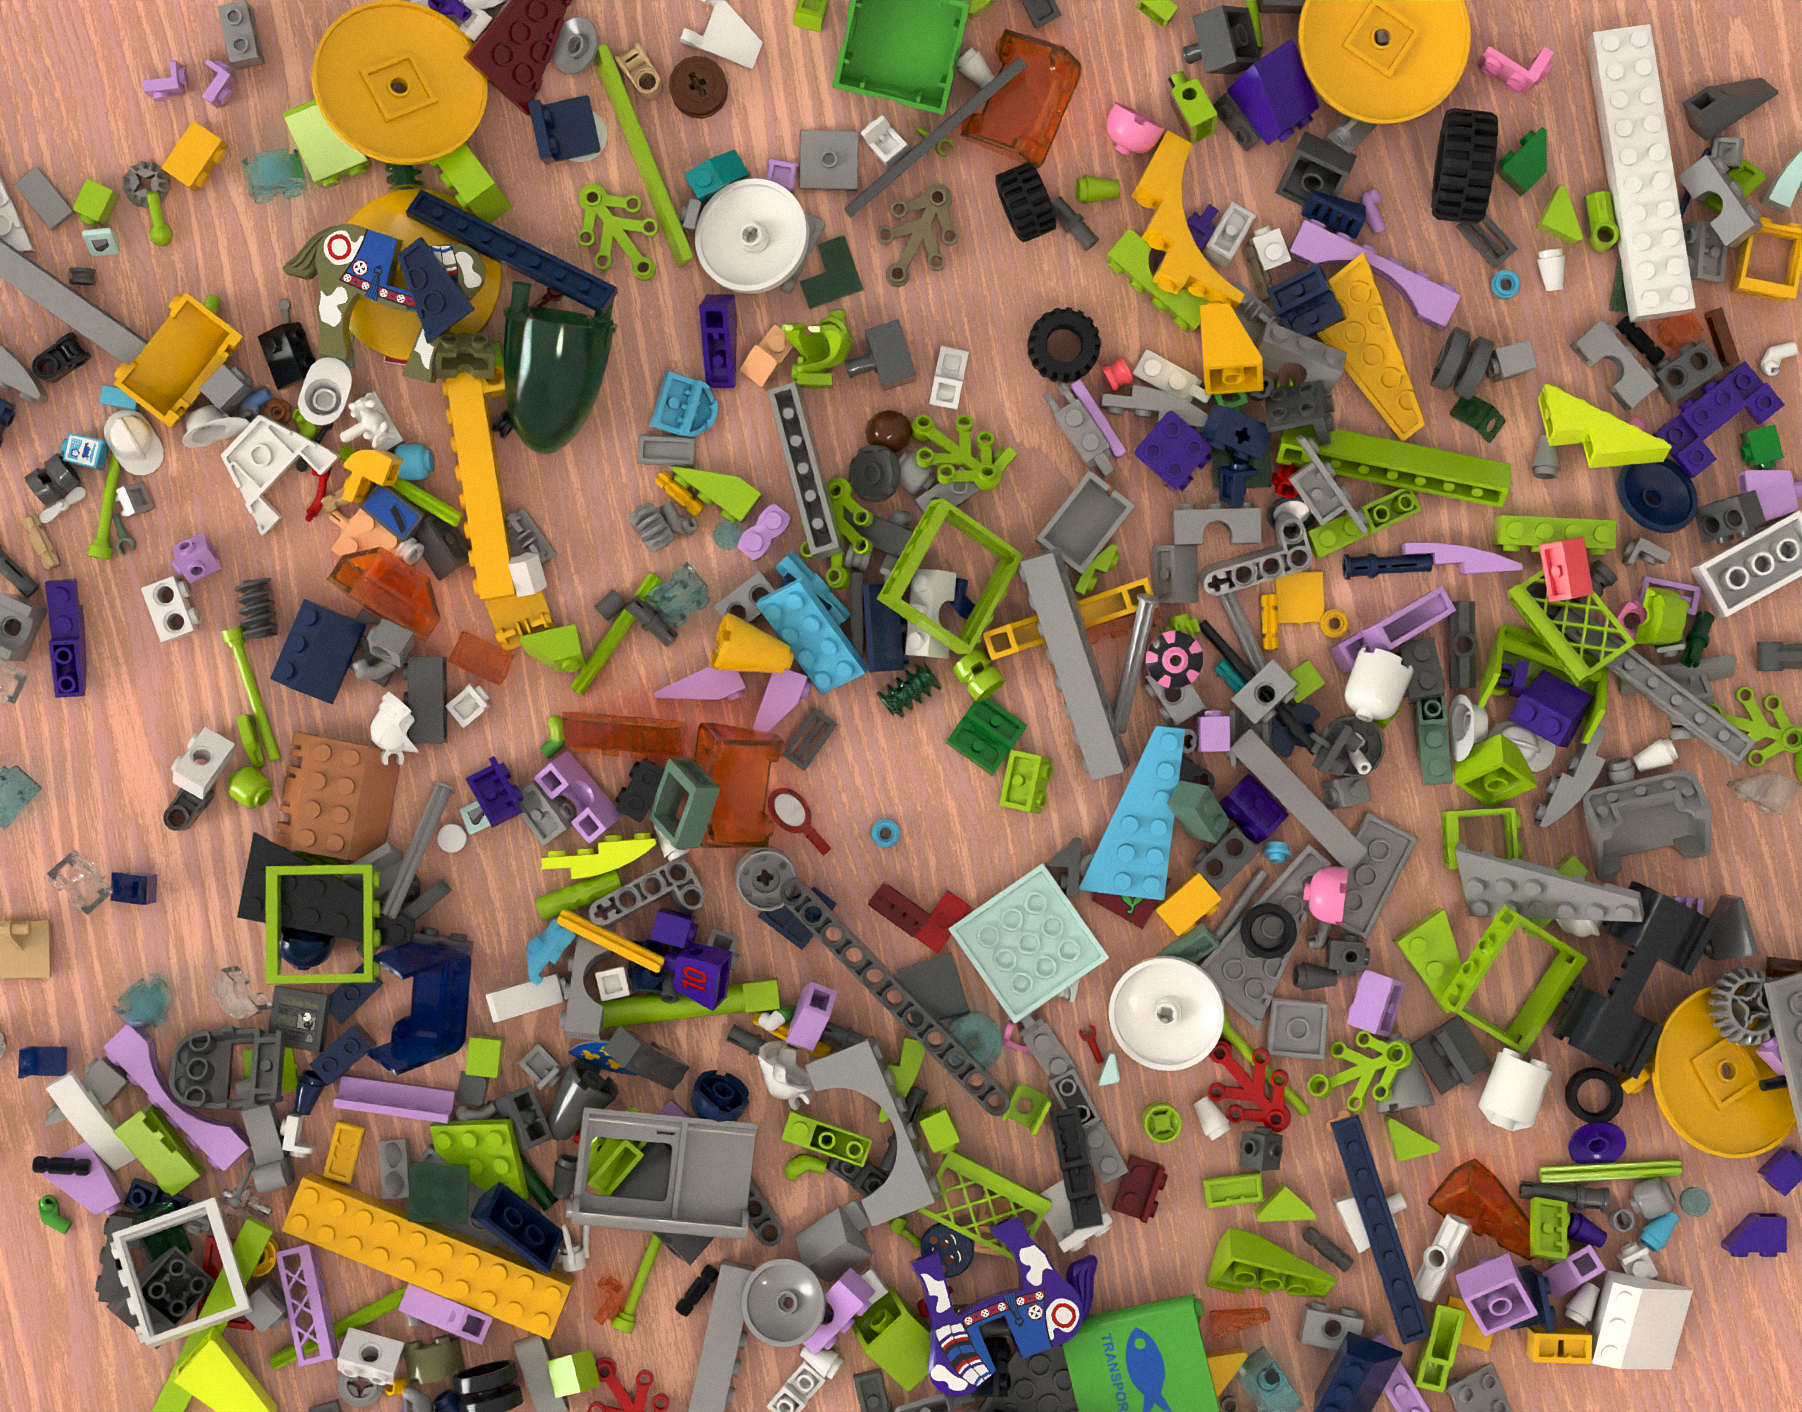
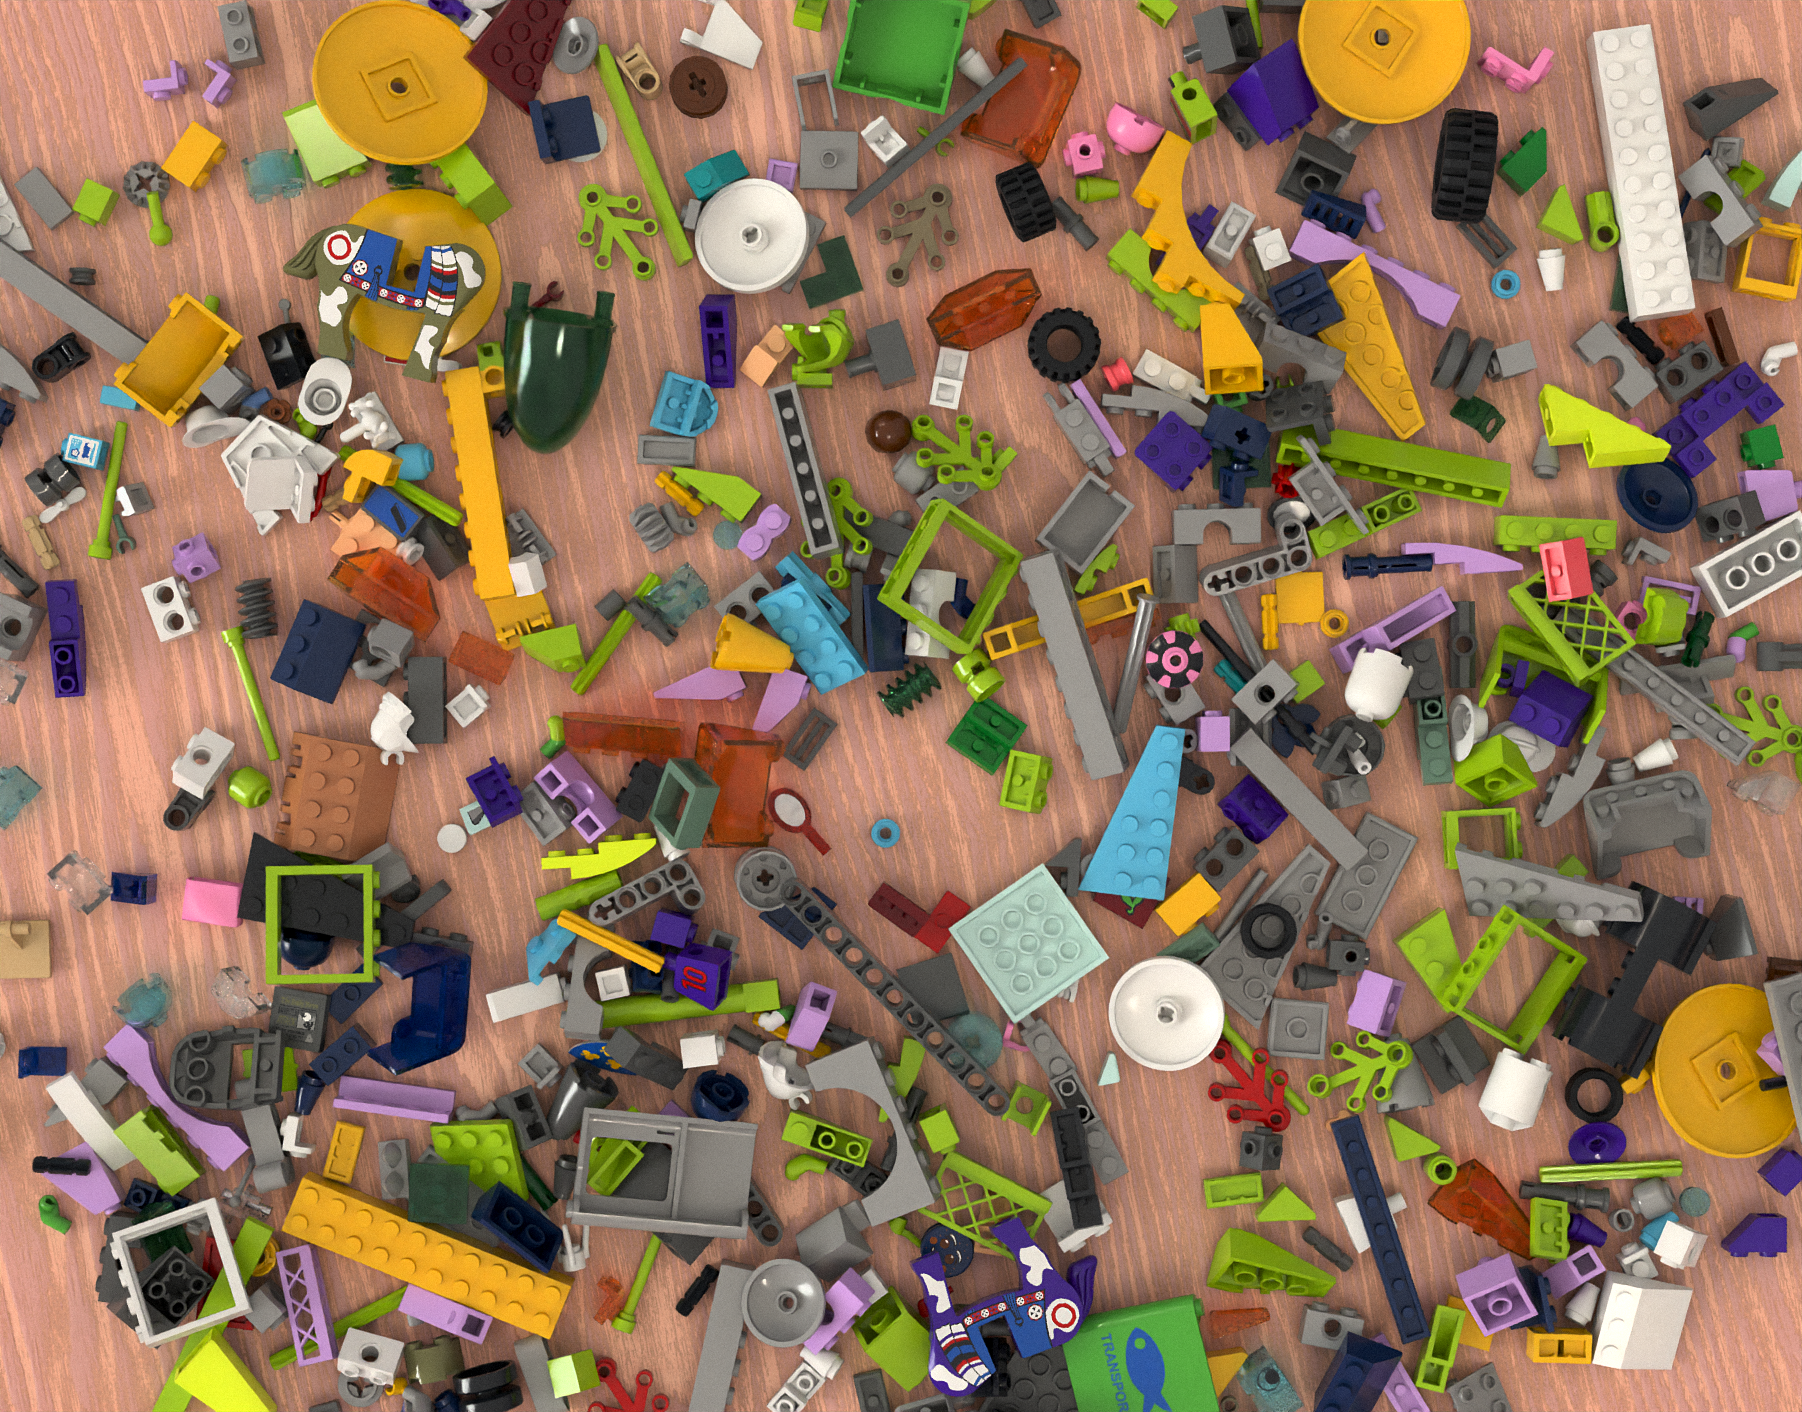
light aqua slope [82,228,120,257] -> none
white piece [104,410,164,476] -> none
lime tile [236,714,266,768] -> none
light grey axle [380,781,455,919] -> none
dark blue wing [397,237,475,344] -> none
dark blue tile [406,189,618,315] -> none
olive cylinder [436,332,495,379] -> none
dark grey slope [456,1071,490,1107] -> none
lime piece [465,1034,506,1078] -> none
dark grey tile [849,445,901,502] -> none
red hand [1079,1024,1104,1064] -> none
dark red bracket [1112,1154,1168,1223] -> none
lime wheel [1141,1101,1182,1143] -> none
sand green brick [1167,780,1230,843] -> none
white cone [1193,1096,1231,1141] -> none
medium azure plate [1262,842,1291,863] -> none
bright pink cylinder [1303,866,1349,925] -> none
white piece [1414,1213,1471,1302] -> none
light grey gear [1707,967,1775,1046] -> none
none -> bright pink piece [182,876,243,928]
none -> white bracket [244,455,318,523]
none -> white brick [680,1029,726,1069]
none -> light grey piece [792,69,839,131]
none -> clear orange wedge [926,268,1042,351]
none -> bright pink brick [1062,132,1106,179]
none -> lime brick [1423,1152,1457,1185]
none -> white brick [1654,1220,1708,1270]
none -> arm [1726,622,1759,663]

